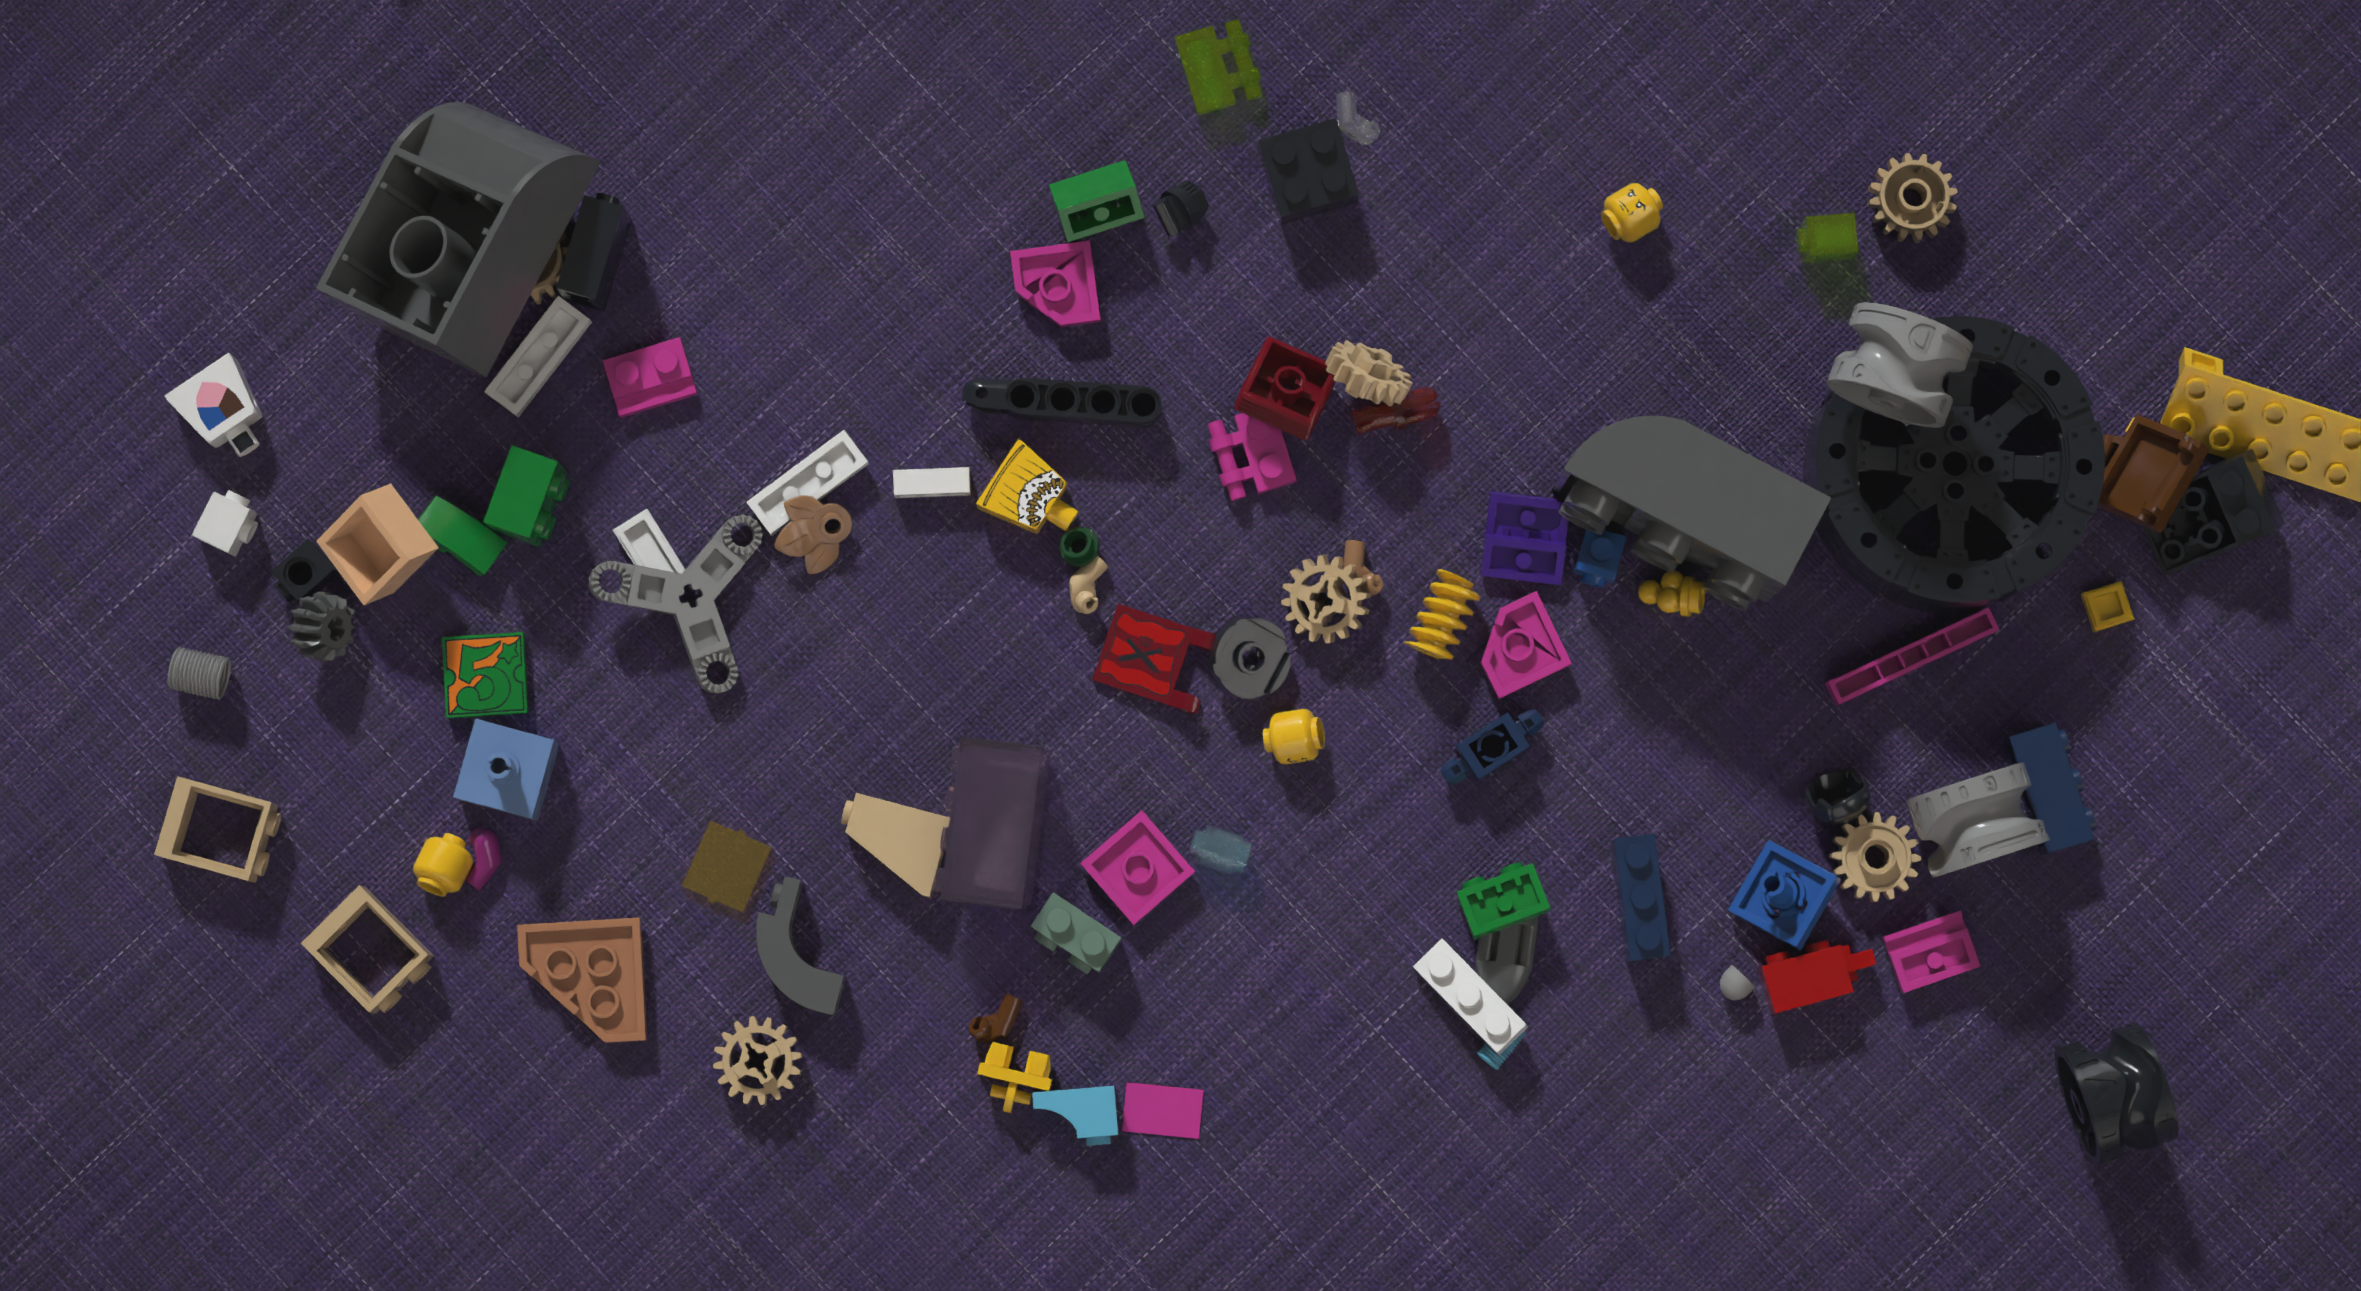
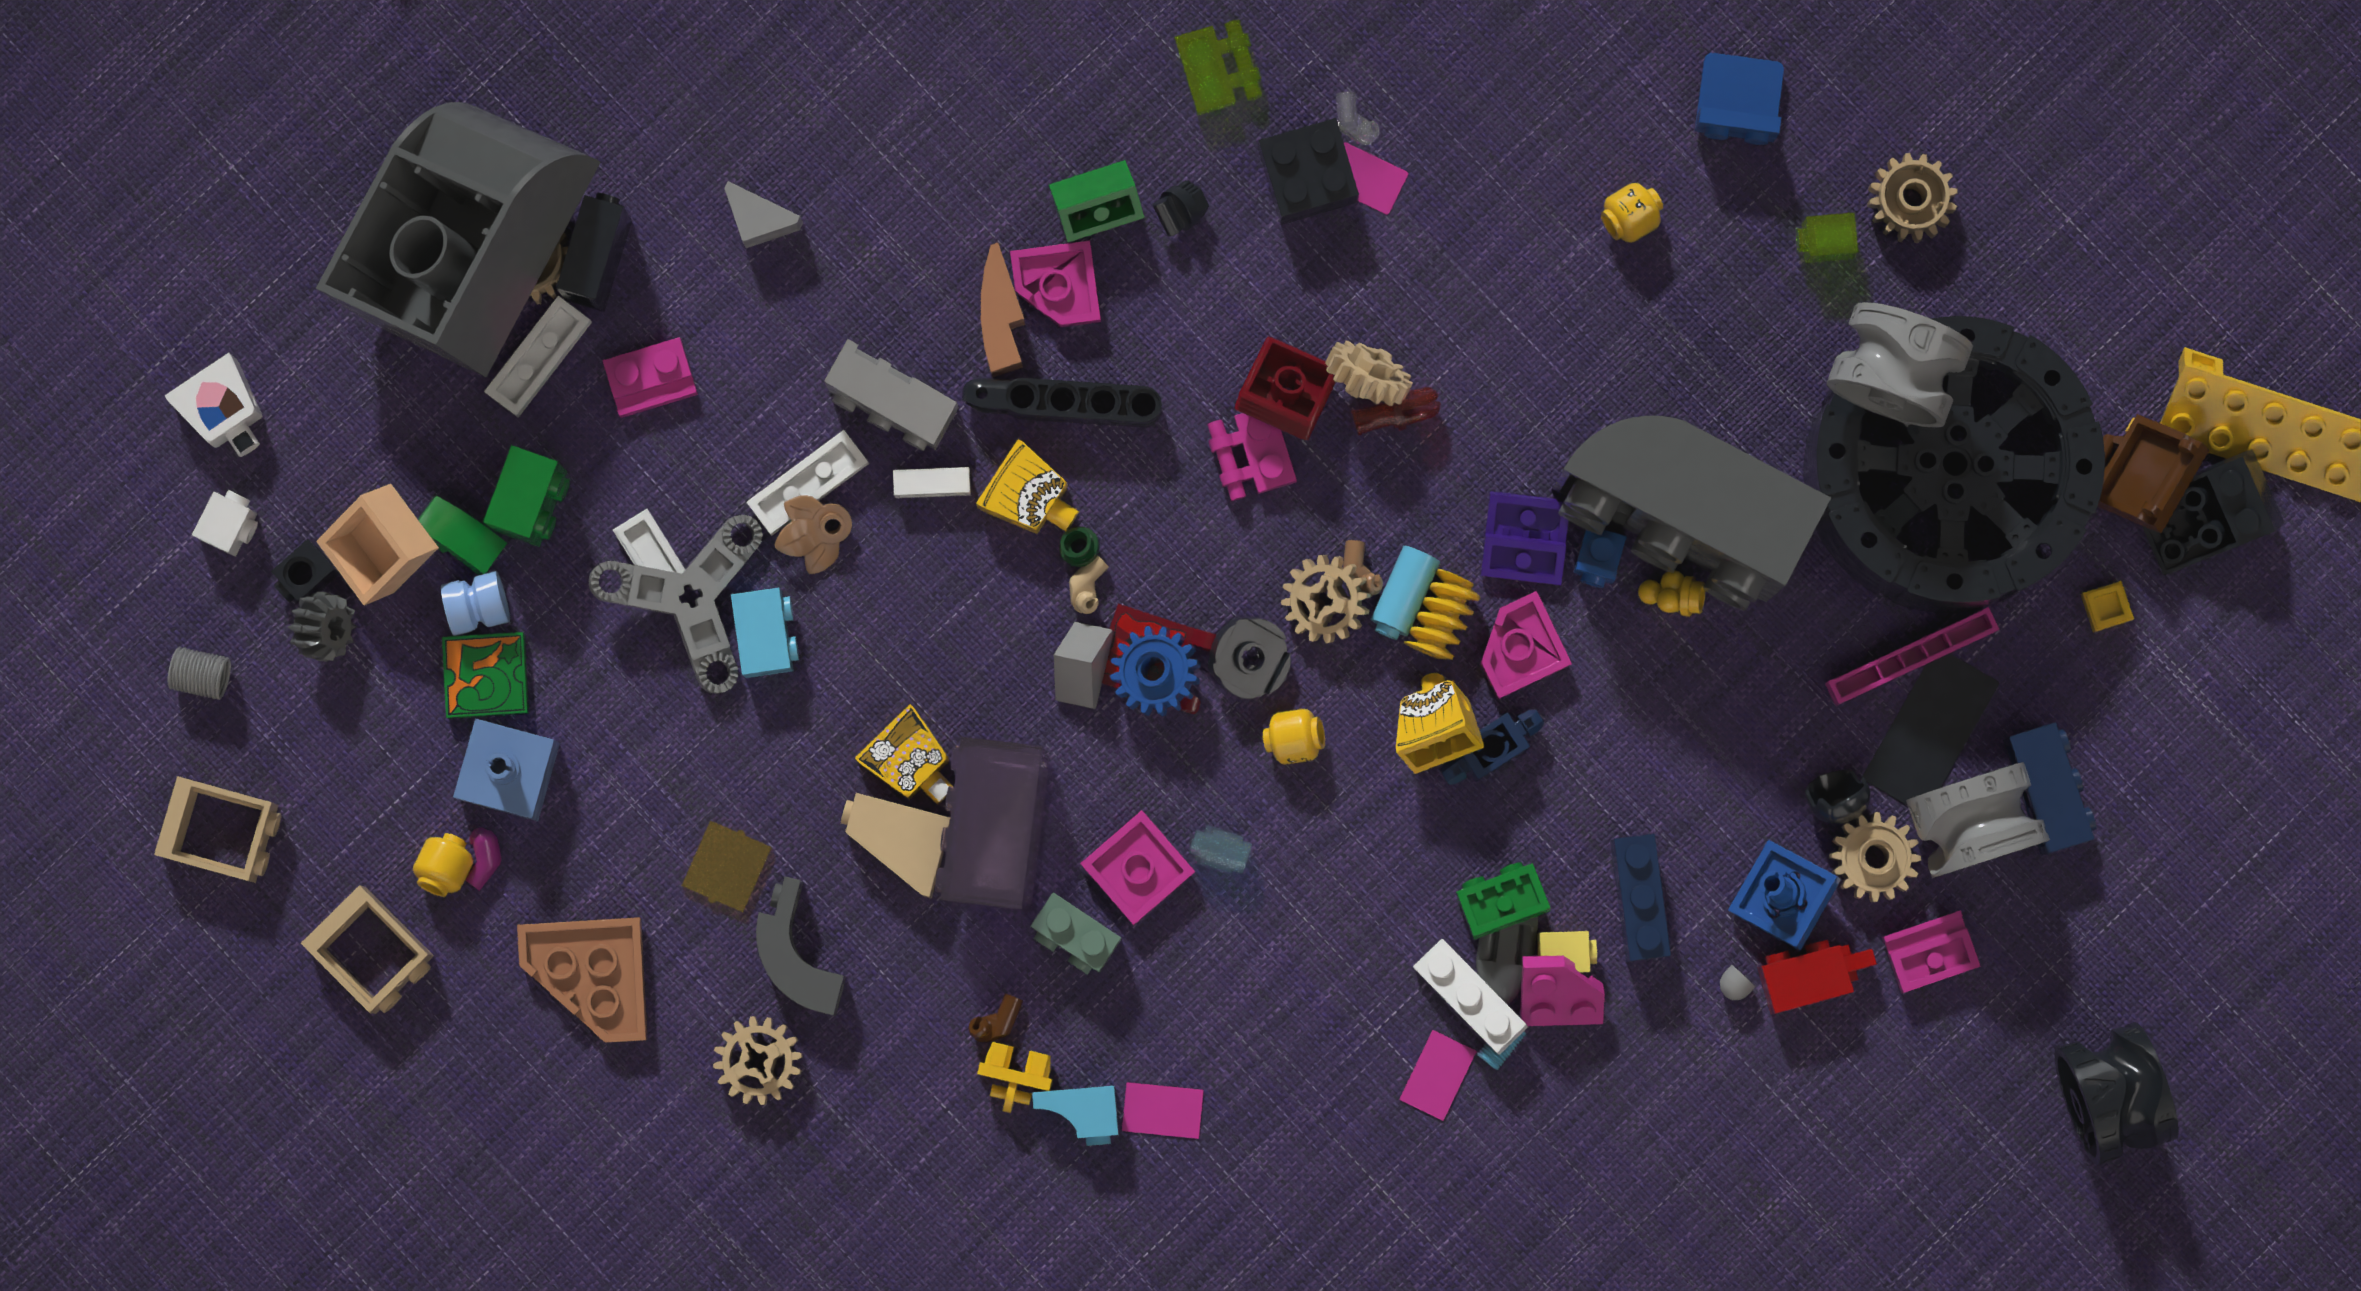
none -> light blue wheel [441,571,510,636]
none -> light grey slope [724,181,803,248]
none -> medium azure brick [731,587,799,678]
none -> light grey wedge [824,339,959,451]
none -> torso [855,704,955,805]
none -> nougat slope [981,243,1025,378]
none -> light grey slope [1054,622,1114,709]
none -> blue gear [1110,626,1201,716]
none -> dark pink sticker [1344,142,1408,214]
none -> medium azure brick [1371,546,1440,640]
none -> yellow torso [1396,673,1484,774]
none -> dark pink sticker [1399,1030,1477,1121]
none -> dark pink plate [1520,955,1605,1026]
none -> light yellow brick [1537,931,1597,973]
none -> blue bracket [1694,53,1784,145]
none -> black sticker [1862,653,1999,805]

